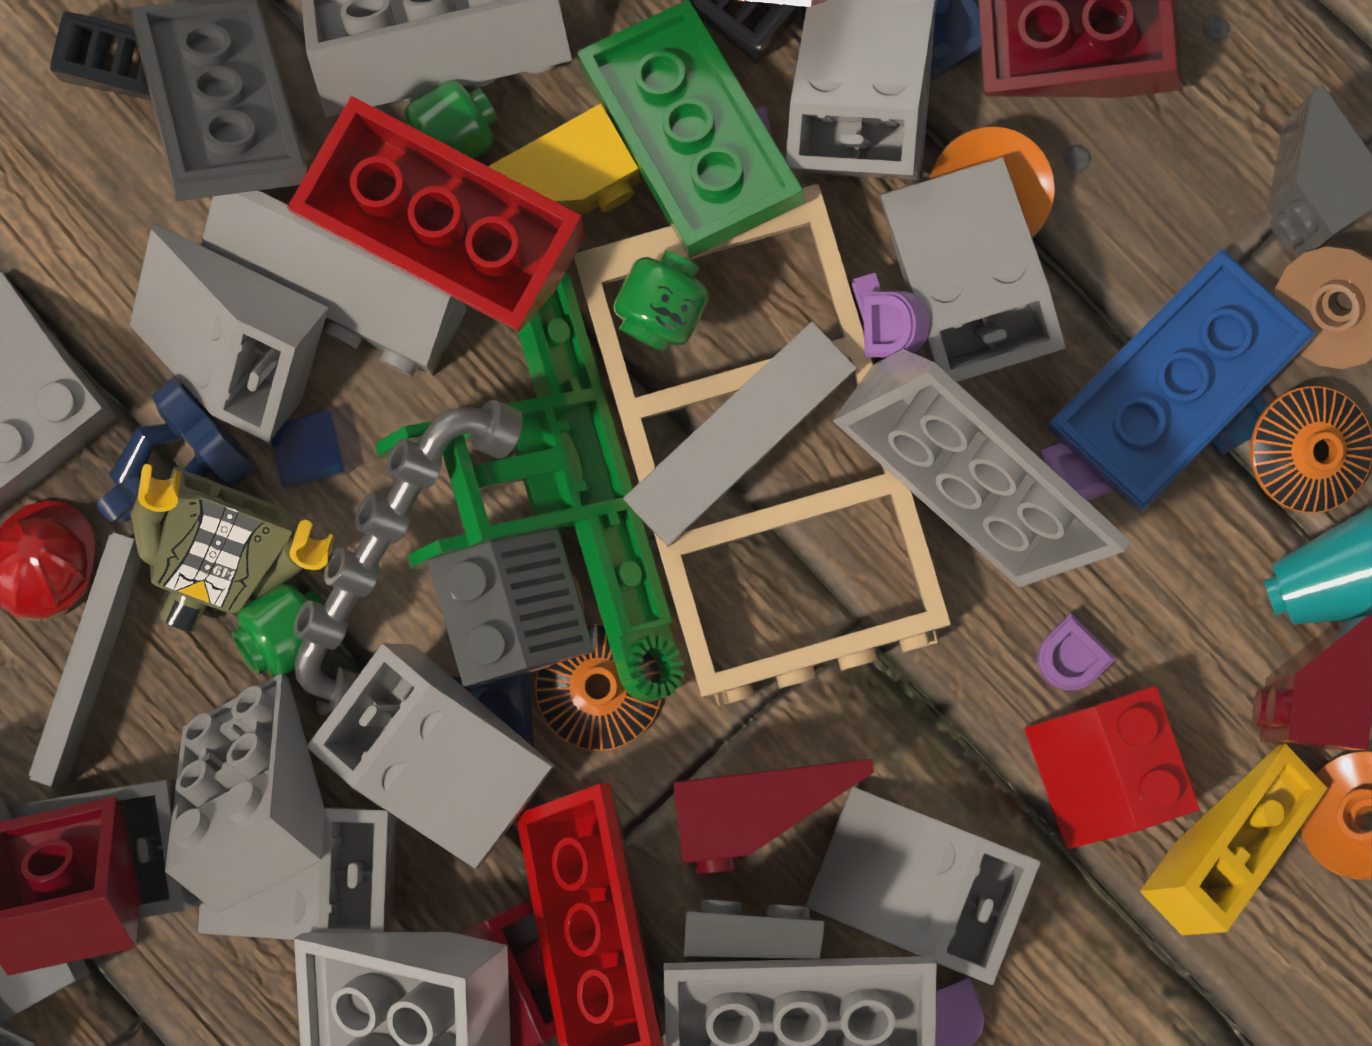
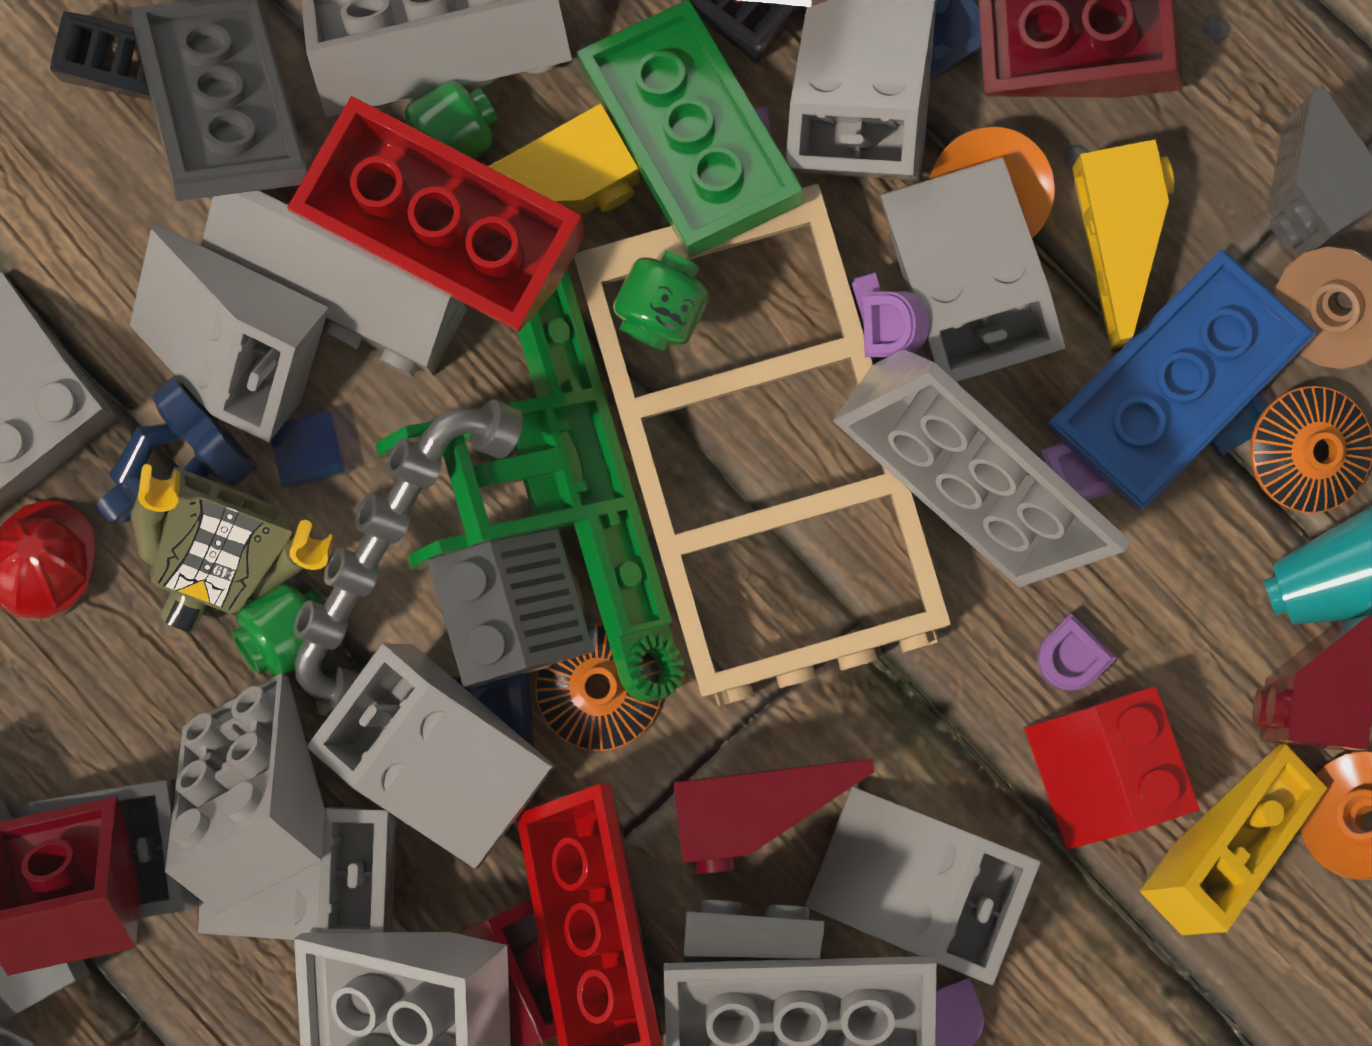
light grey tile [29,532,142,786] -> none
light grey tile [623,322,856,547] -> none
none -> yellow slope [1072,139,1174,350]

